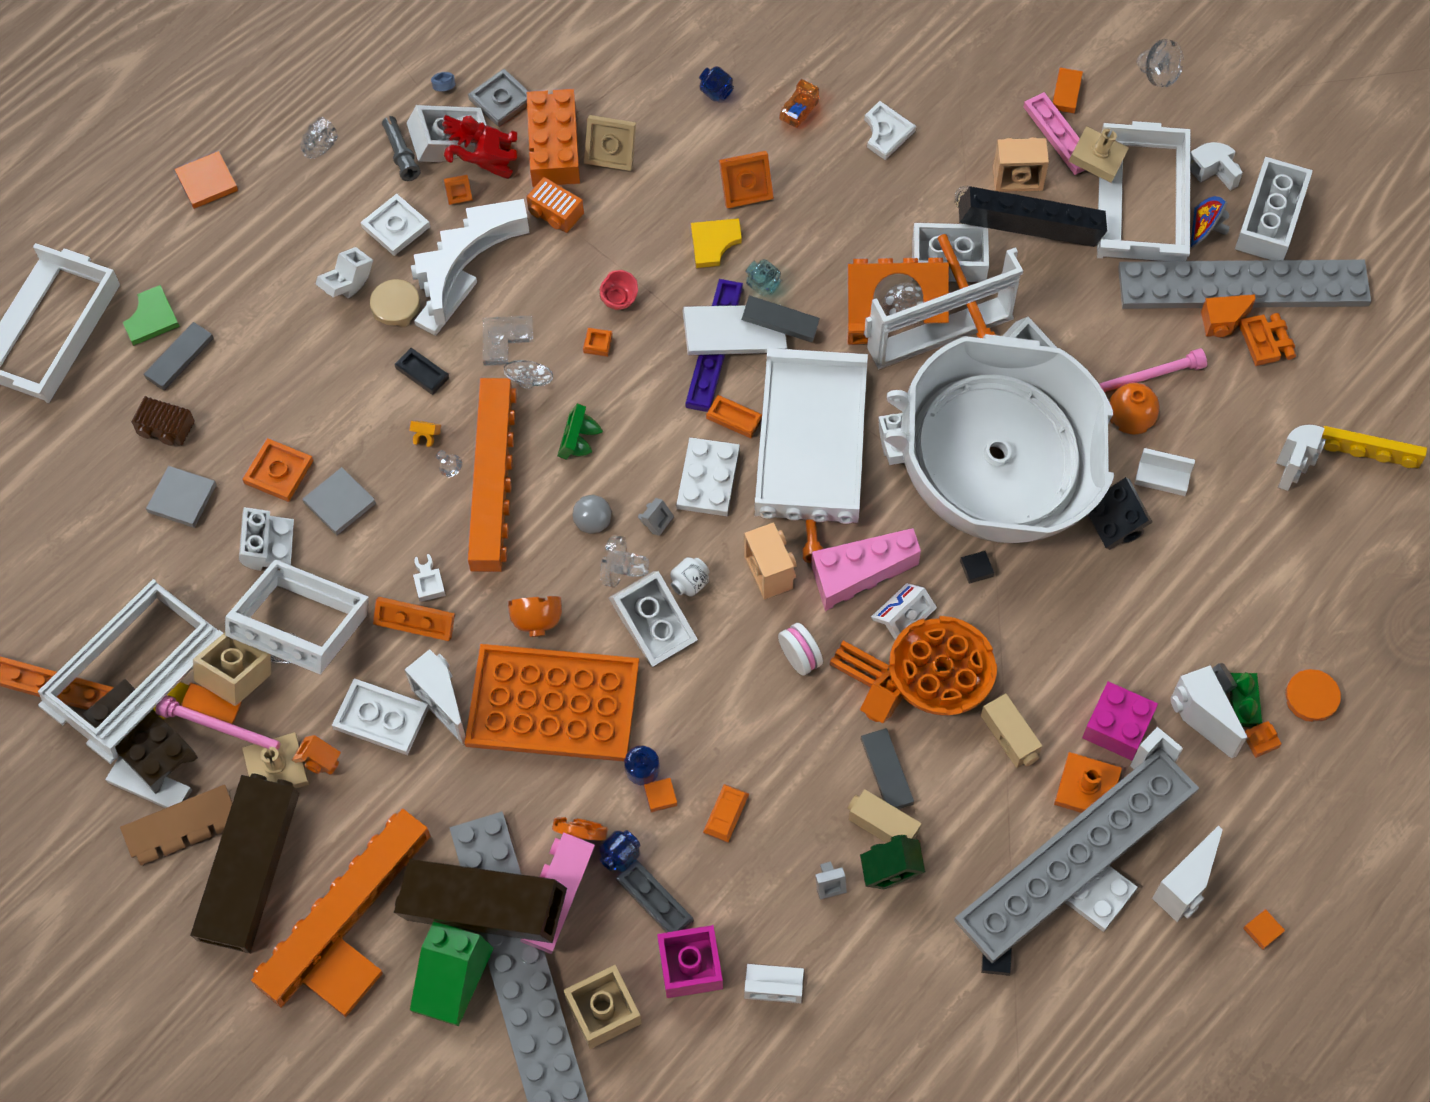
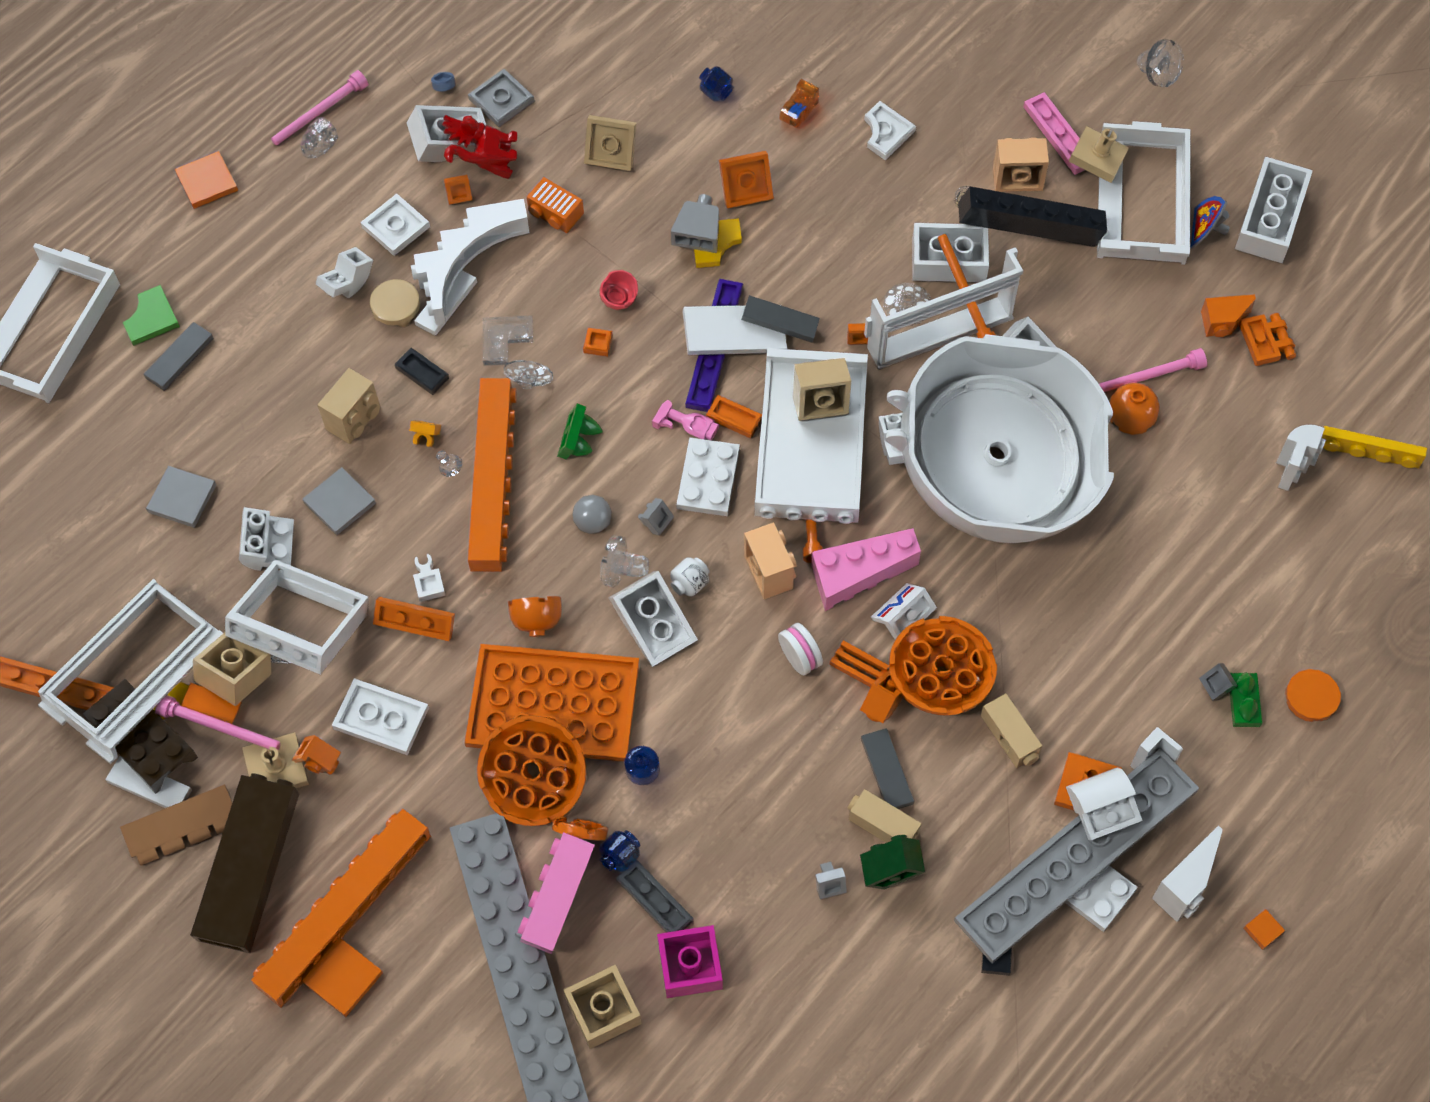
reddish brown brick [131,396,195,446] -> none
orange tile [242,438,313,502] -> none
dark grey pin [382,116,421,181] -> none
dark brown brick [394,859,567,943] -> none
white slope [405,649,466,745] -> none
green slope [410,921,494,1027] -> none
orange piece [527,89,580,187] -> none
orange tile [644,778,677,812] -> none
orange tile [703,784,749,843] -> none
white panel [744,964,804,1003] -> none
clear light blue head [745,259,783,296] -> none
orange arch [848,258,949,324] -> none
black tile [960,551,994,584] -> none
orange tile [1053,67,1083,113] -> none
dark pink brick [1082,681,1158,761] -> none
black plate [1088,477,1153,550] -> none
light grey plate [1118,259,1371,309] -> none
white panel [1135,448,1195,496] -> none
white slope [1171,666,1247,758] -> none
white brick [1190,142,1243,191] -> none
orange tile [1245,721,1282,758] -> none
none -> bright pink piece [271,70,369,145]
none -> tan brick [318,368,380,444]
none -> orange brick [477,715,586,826]
none -> bright pink piece [652,400,719,441]
none -> light grey torso [671,194,719,253]
none -> tan brick [793,358,851,421]
none -> white brick [1066,768,1143,840]

